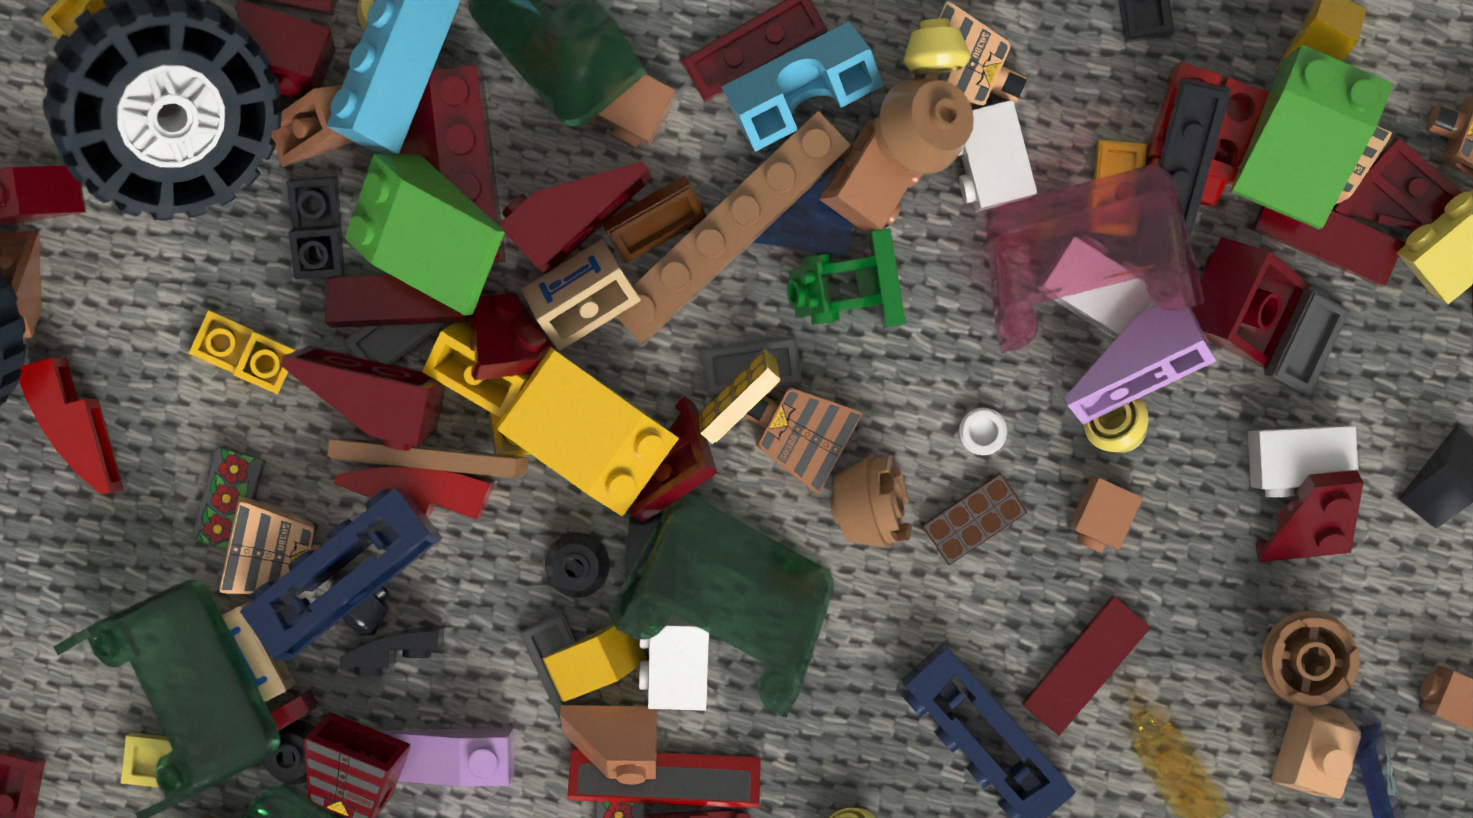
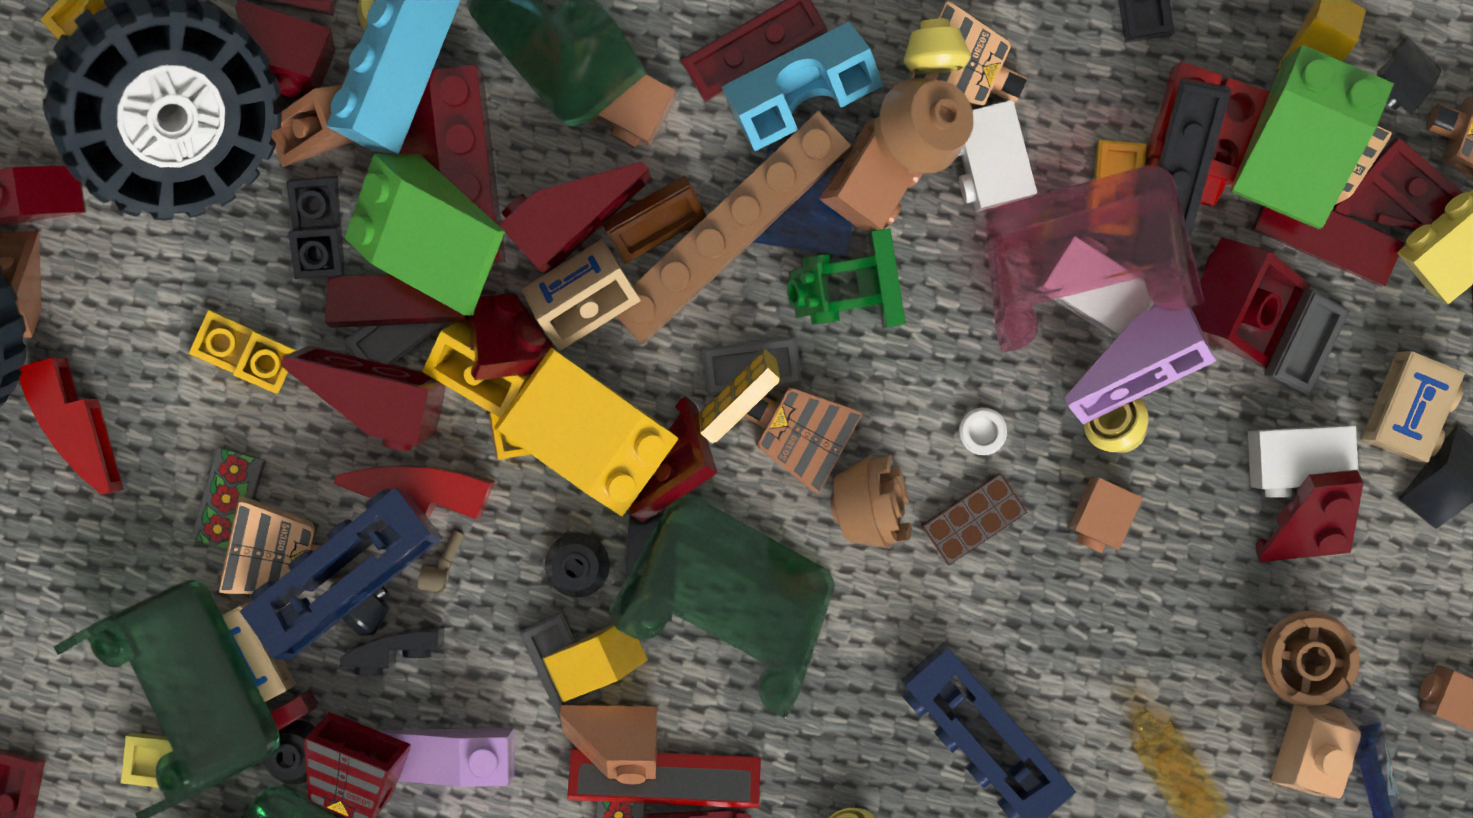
medium nougat tile [327,438,529,478] -> none
white brick [639,601,709,710] -> none
dark red tile [1021,595,1151,736] -> none
none -> dark tan hand [417,530,465,593]
none -> tan brick [1360,351,1465,462]
none -> black slope [1376,36,1441,115]

